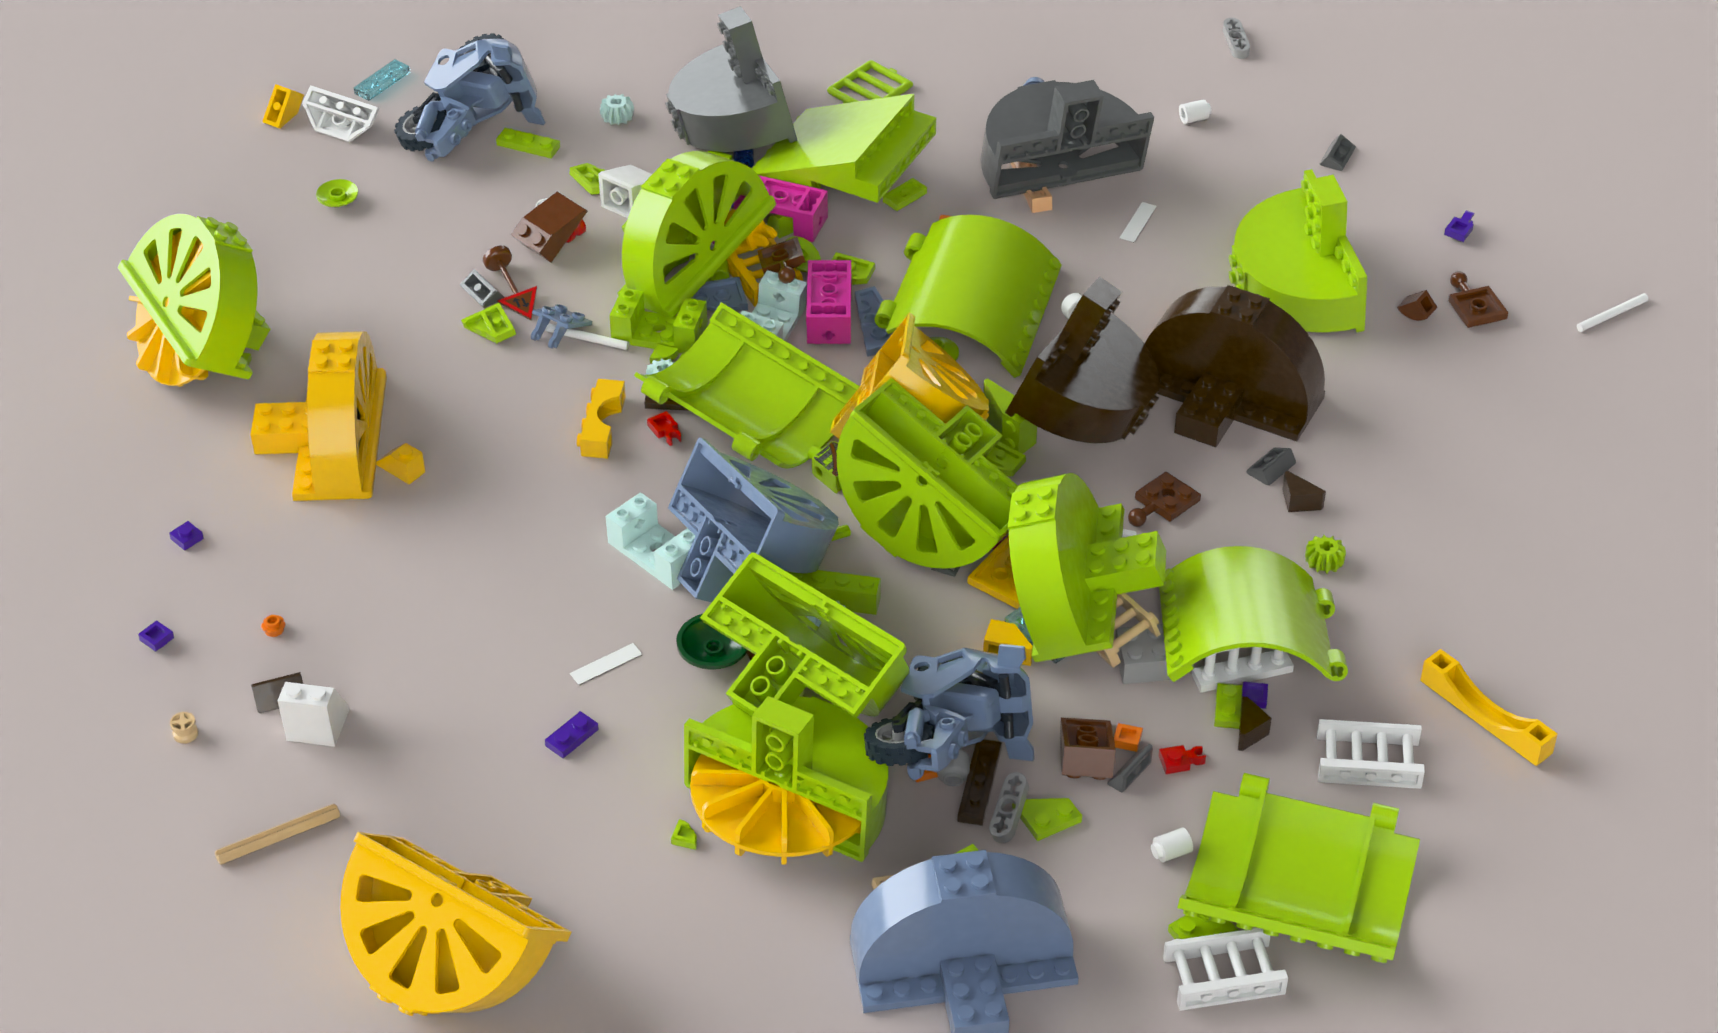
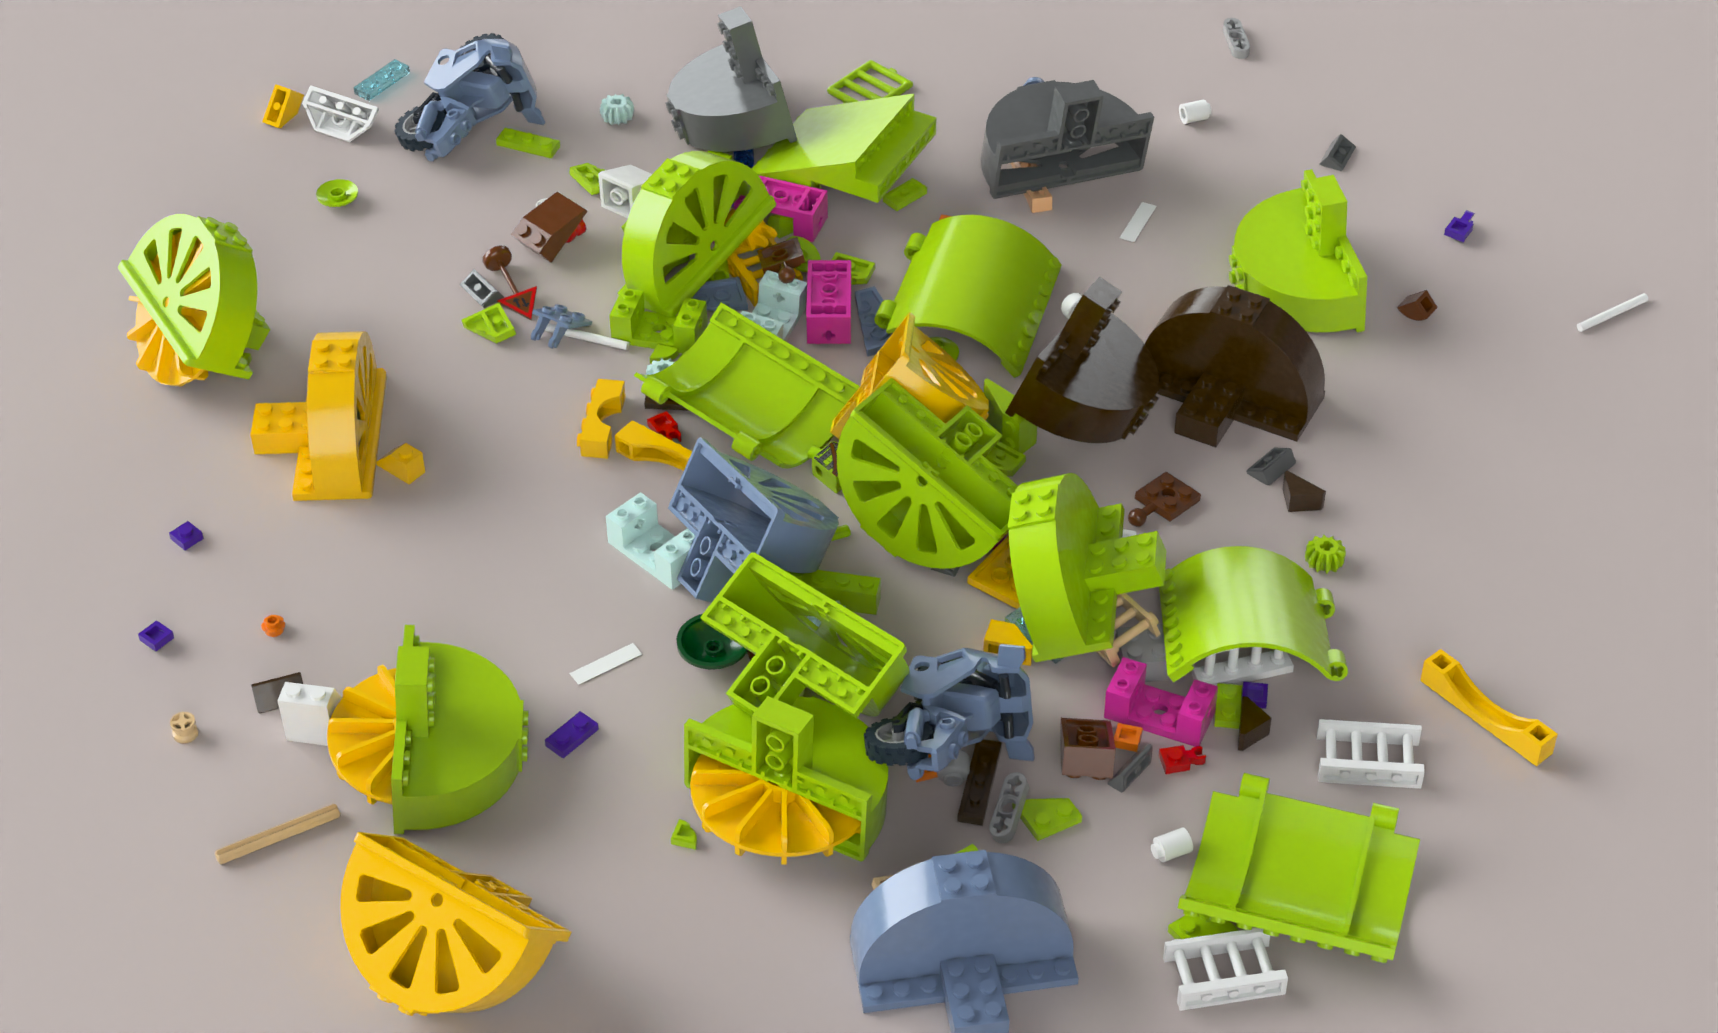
reddish brown plate [1448,271,1509,328] -> none
none -> lime piece [327,625,529,834]
none -> yellow arch [615,420,692,471]
none -> dark pink plate [1104,657,1218,747]

